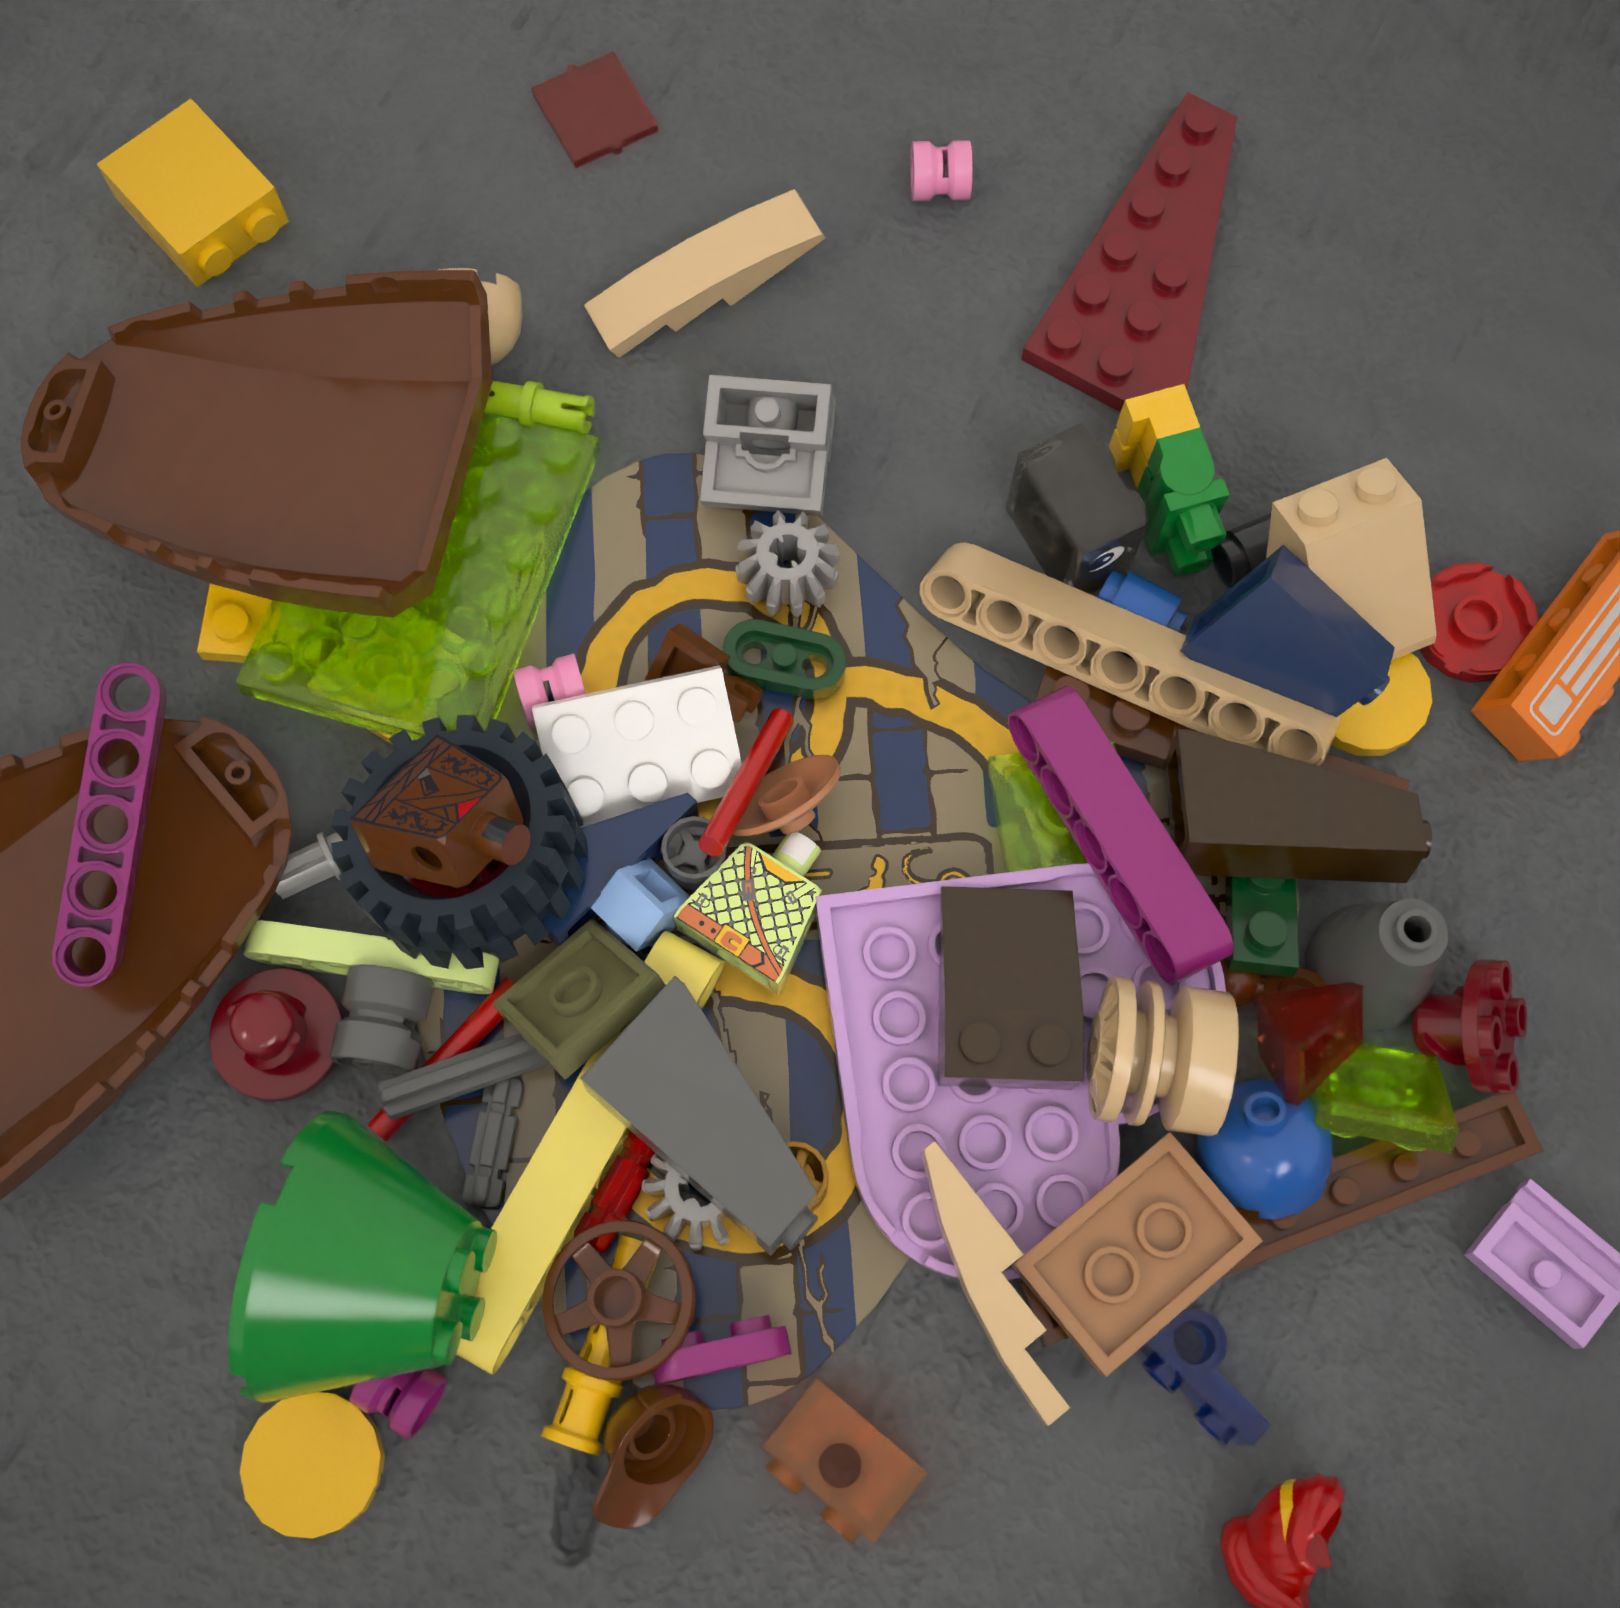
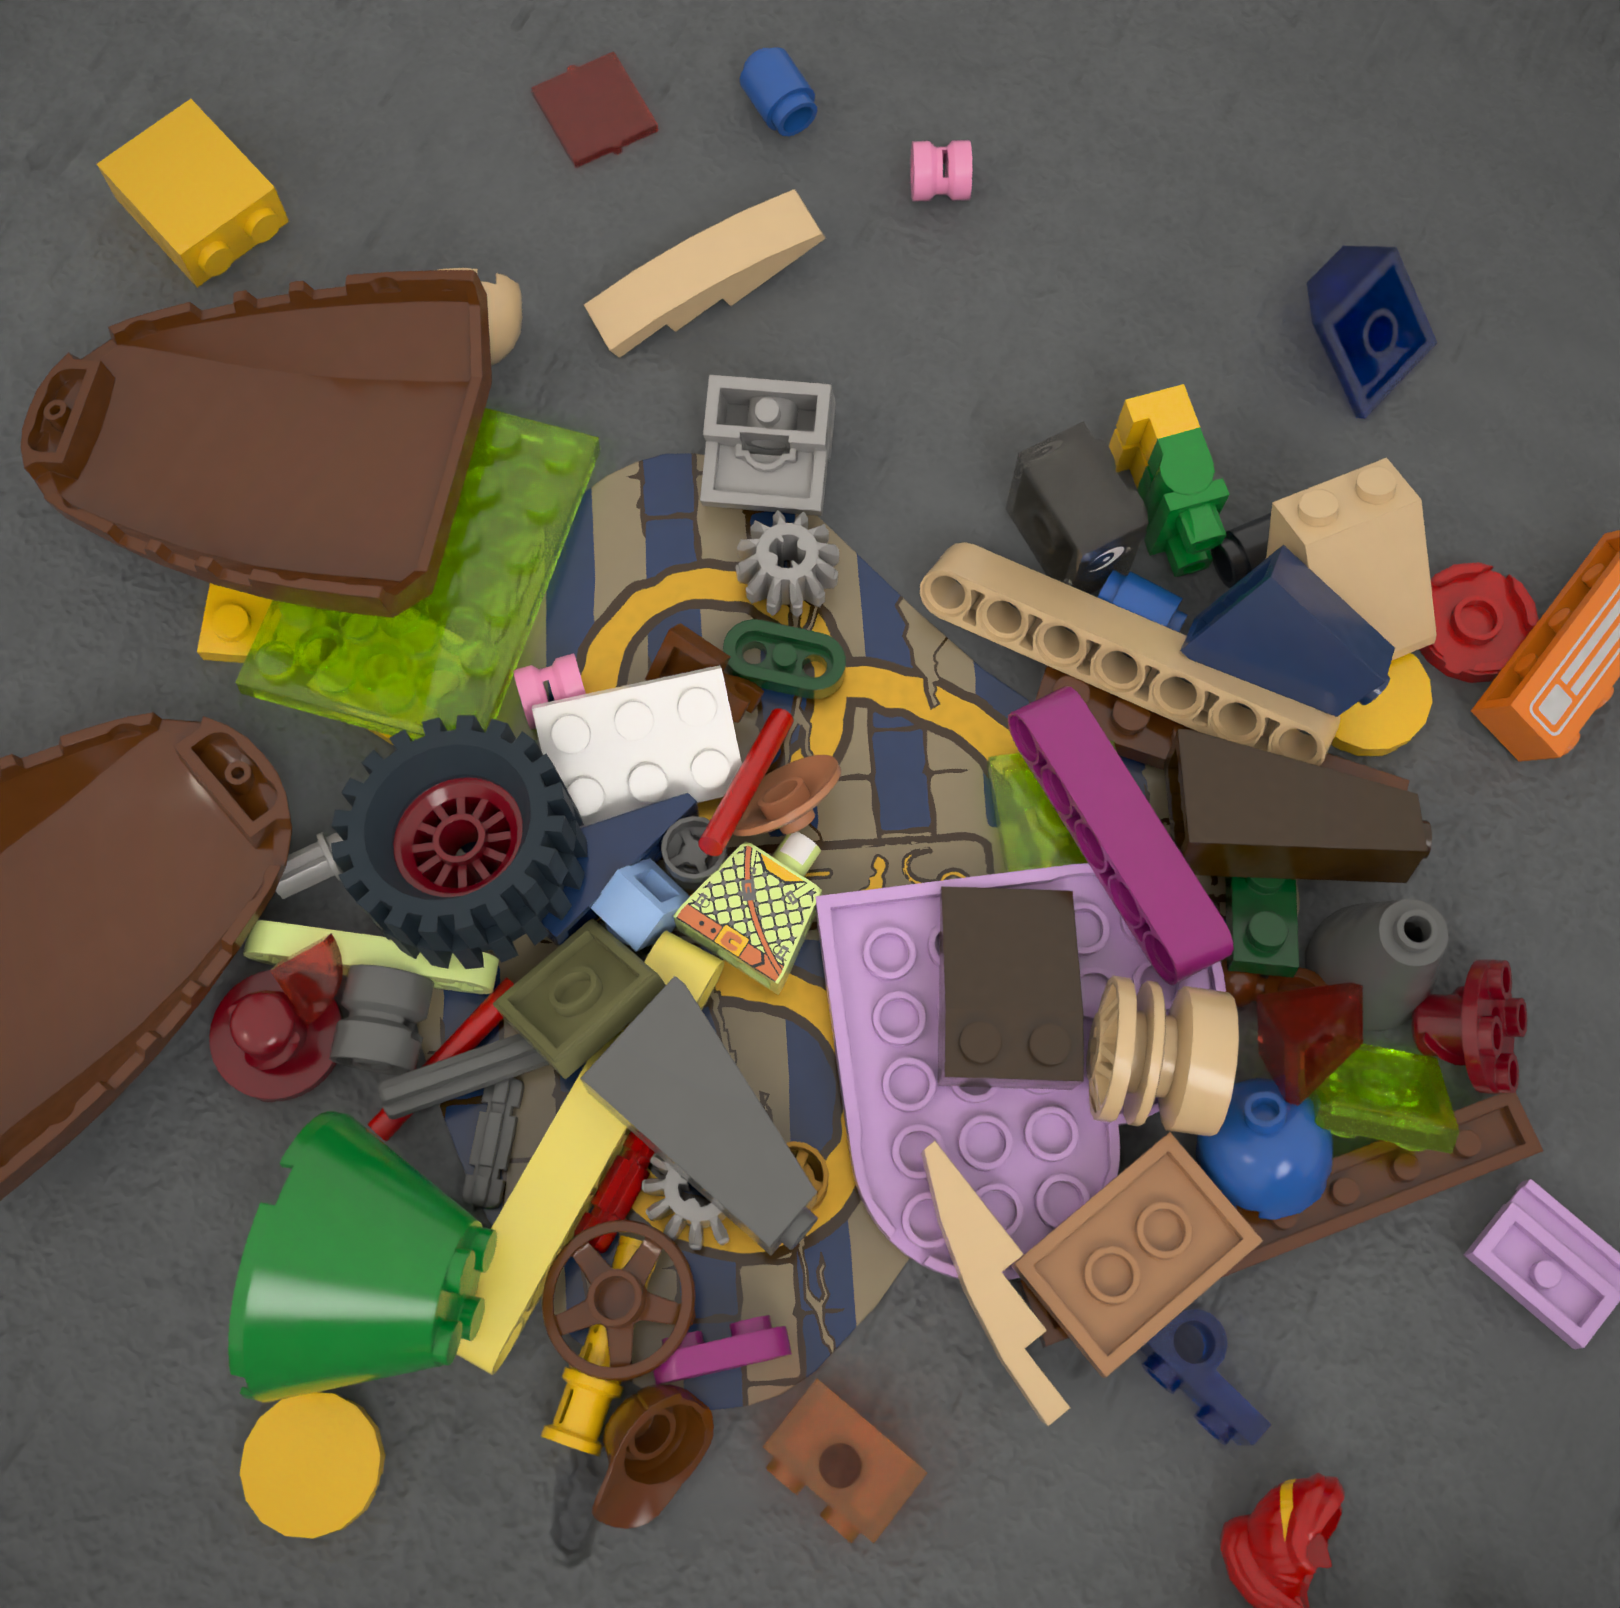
magenta beam [52,663,167,987] -> none
reddish brown torso [349,735,531,888] -> none
magenta wheel [350,1368,449,1440] -> none
lime pin [483,380,595,435] -> none
dark red wing [1021,92,1238,412] -> none
none -> clear red tile [270,933,343,1025]
none -> blue brick [739,47,817,137]
none -> clear blue slope [1307,246,1437,419]

